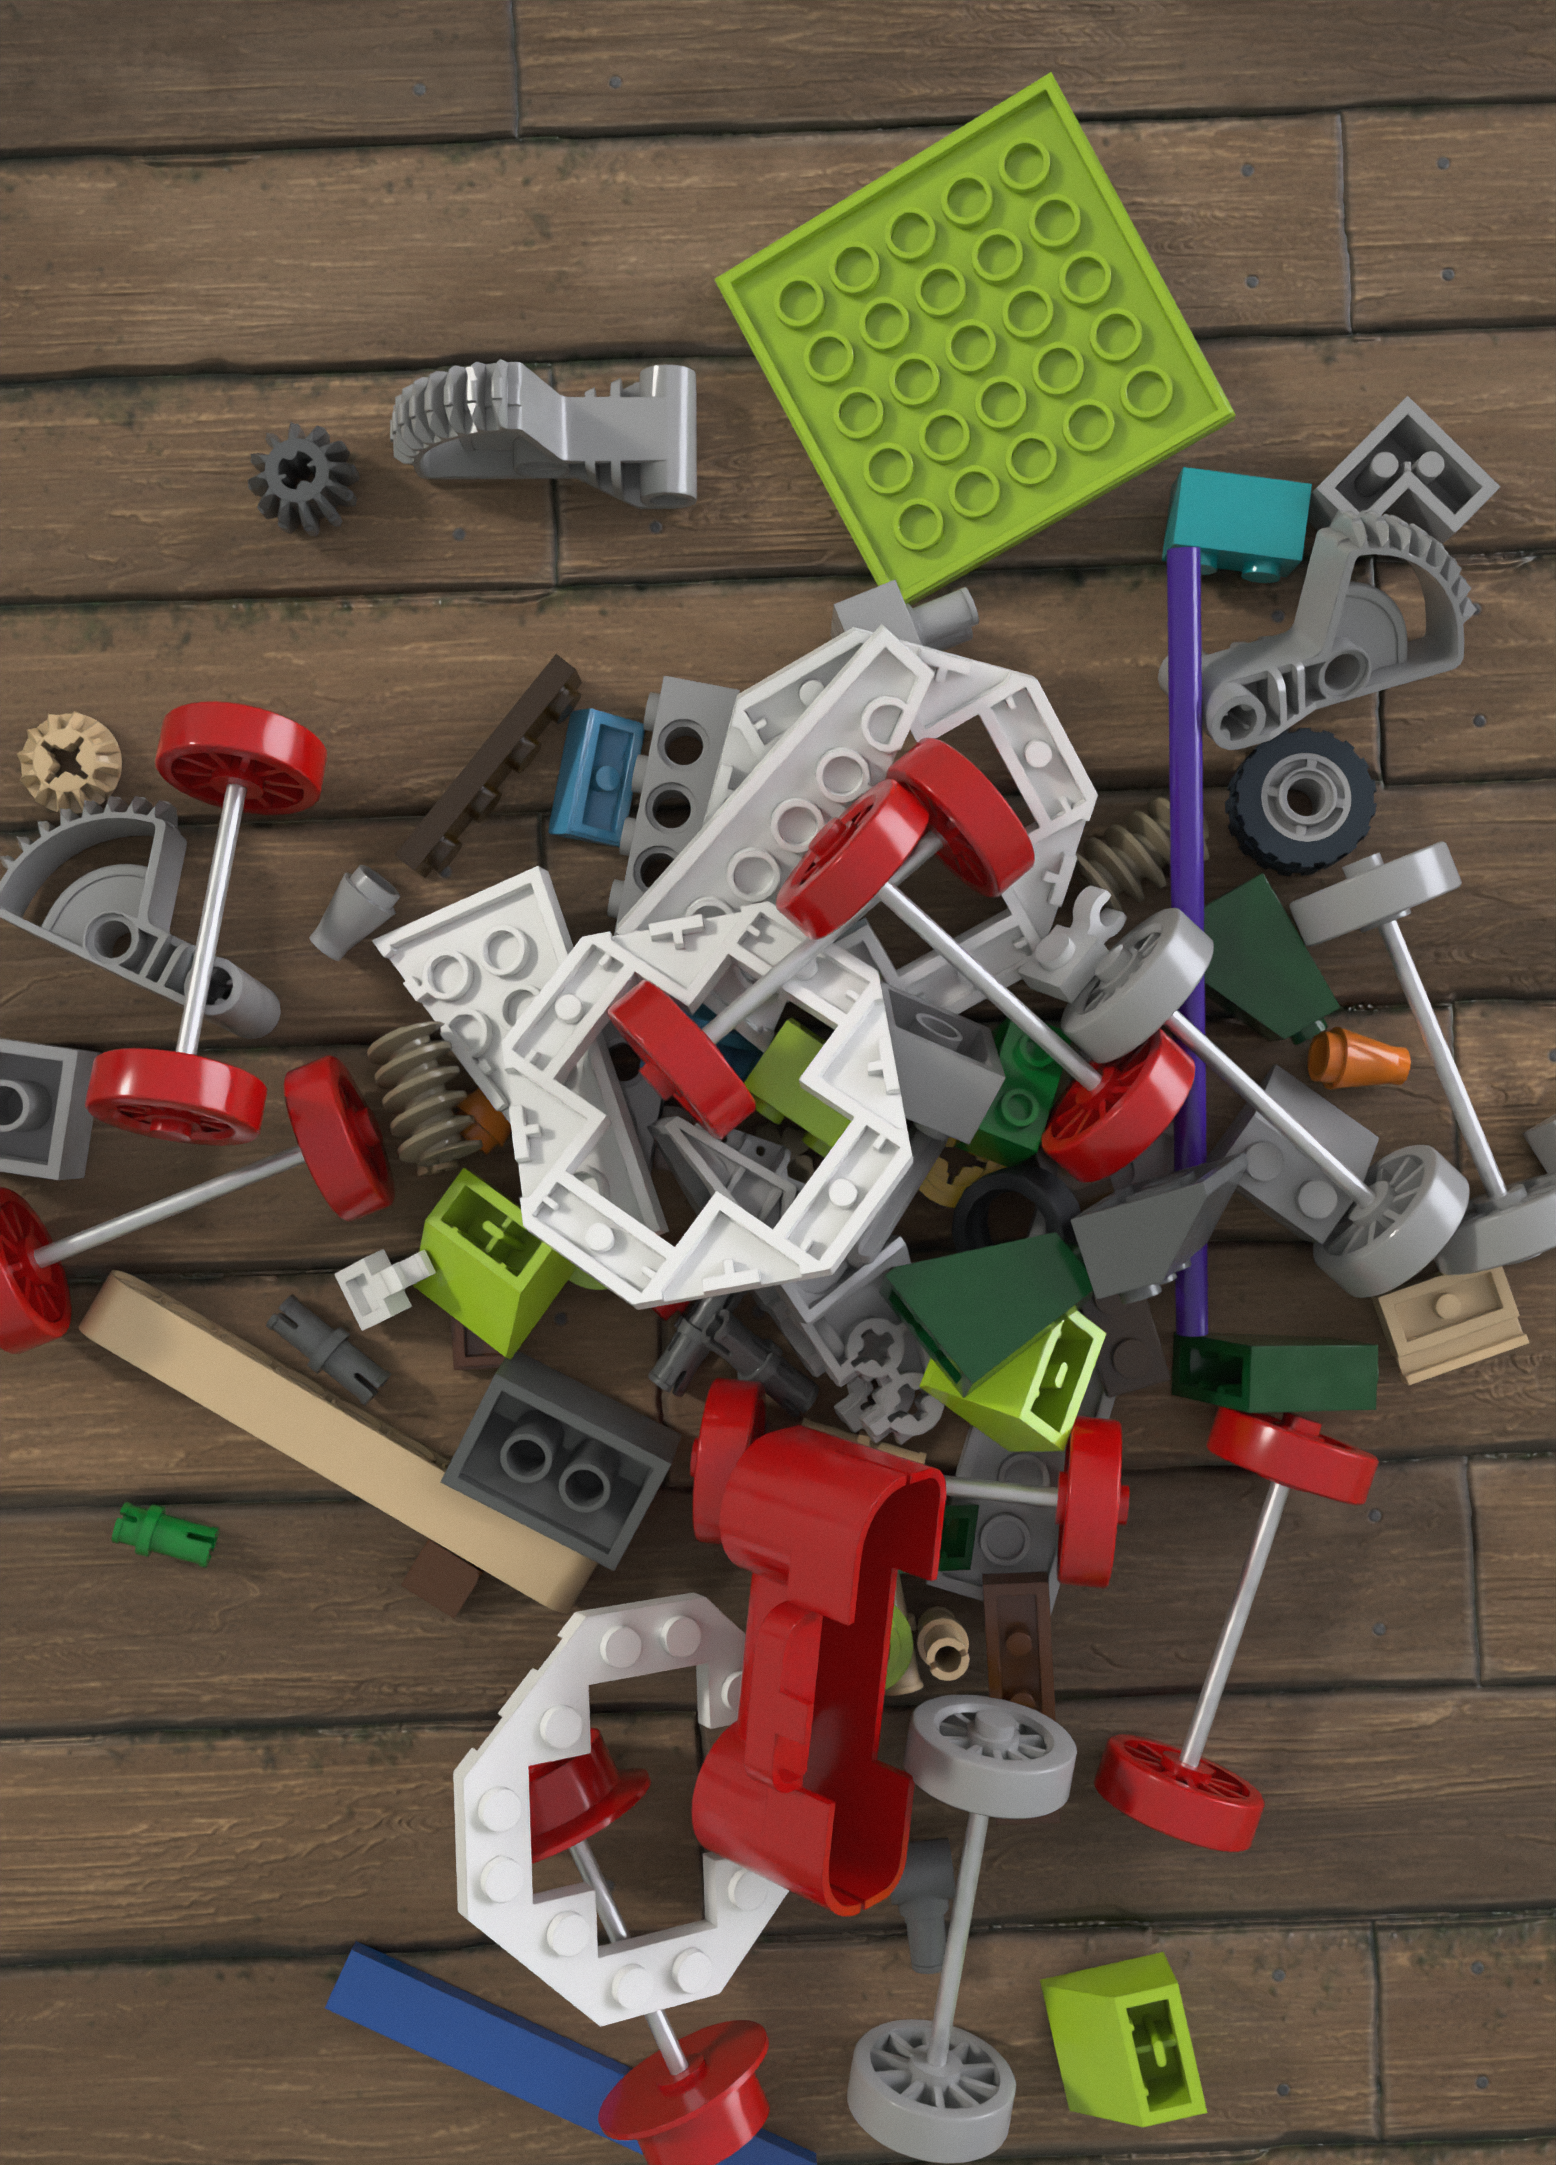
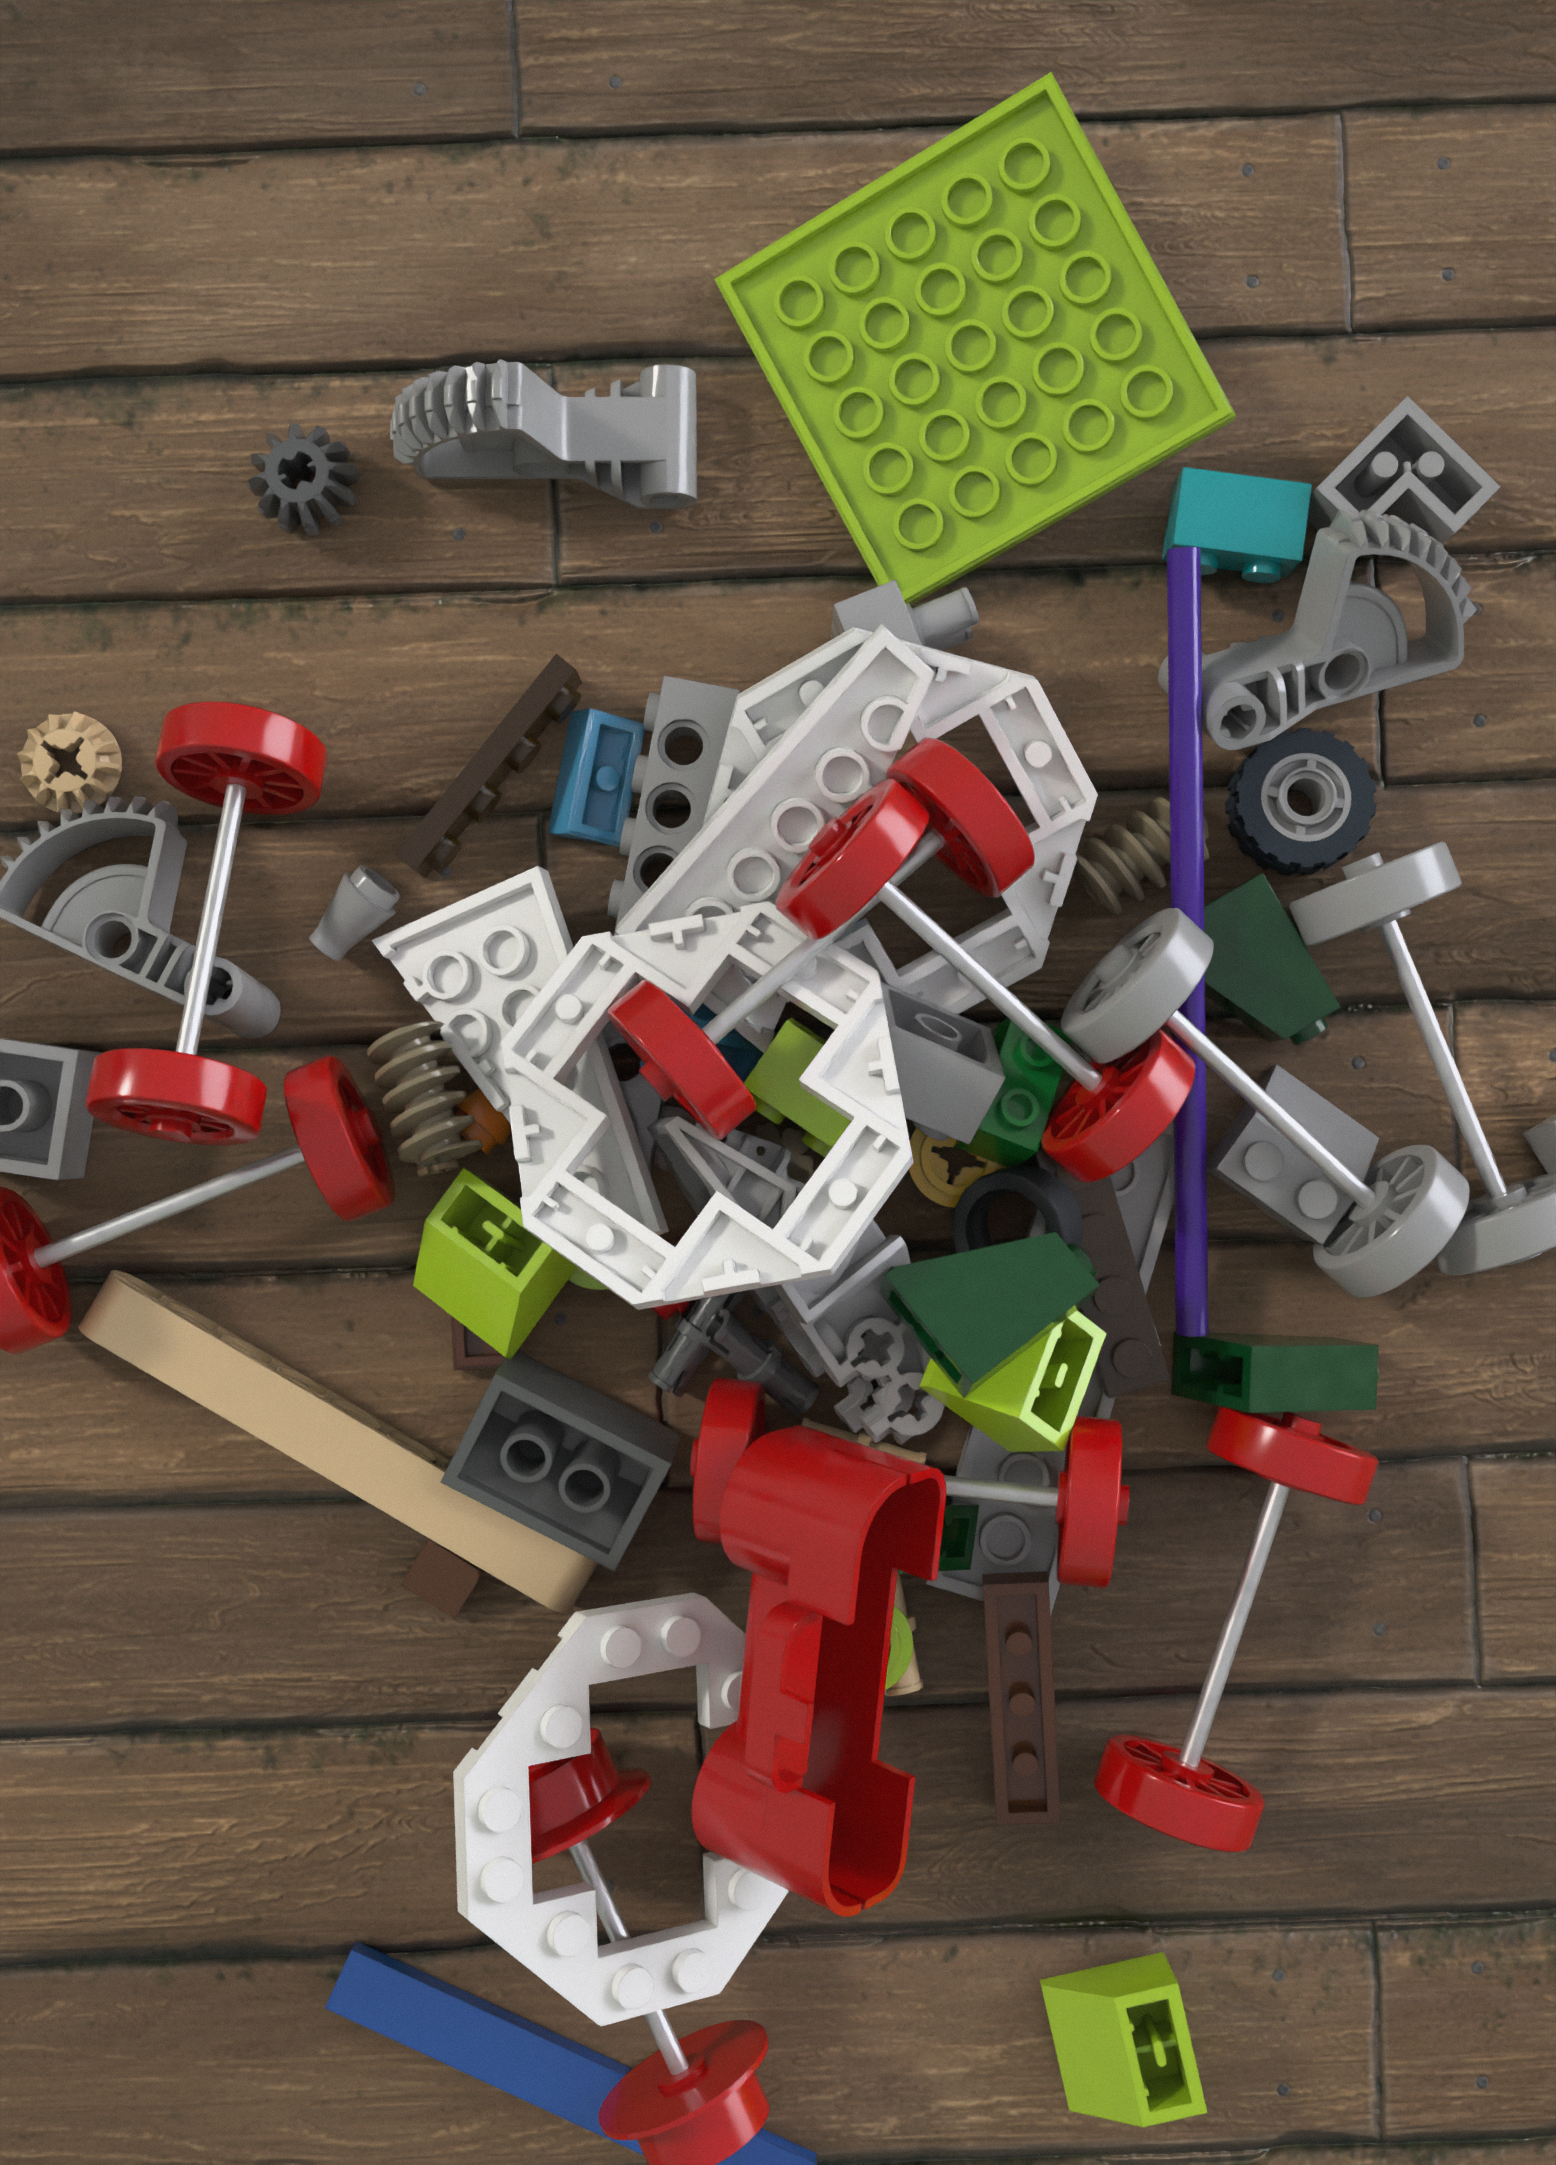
green pin [111,1502,220,1568] -> none
dark grey pin [266,1294,392,1406] -> none
white plate [334,1249,436,1331] -> none
light grey axle [845,1124,948,1268] -> none
light grey axle [847,1695,1077,2164] -> none
dark grey pin [890,1837,956,1974] -> none
tan pin [916,1606,970,1681] -> none
white plate [1018,885,1127,1004] -> none
dark grey slope [1070,1151,1248,1304] -> none
orange cone [1308,1026,1411,1090] -> none
tan plate [1371,1266,1529,1385] -> none

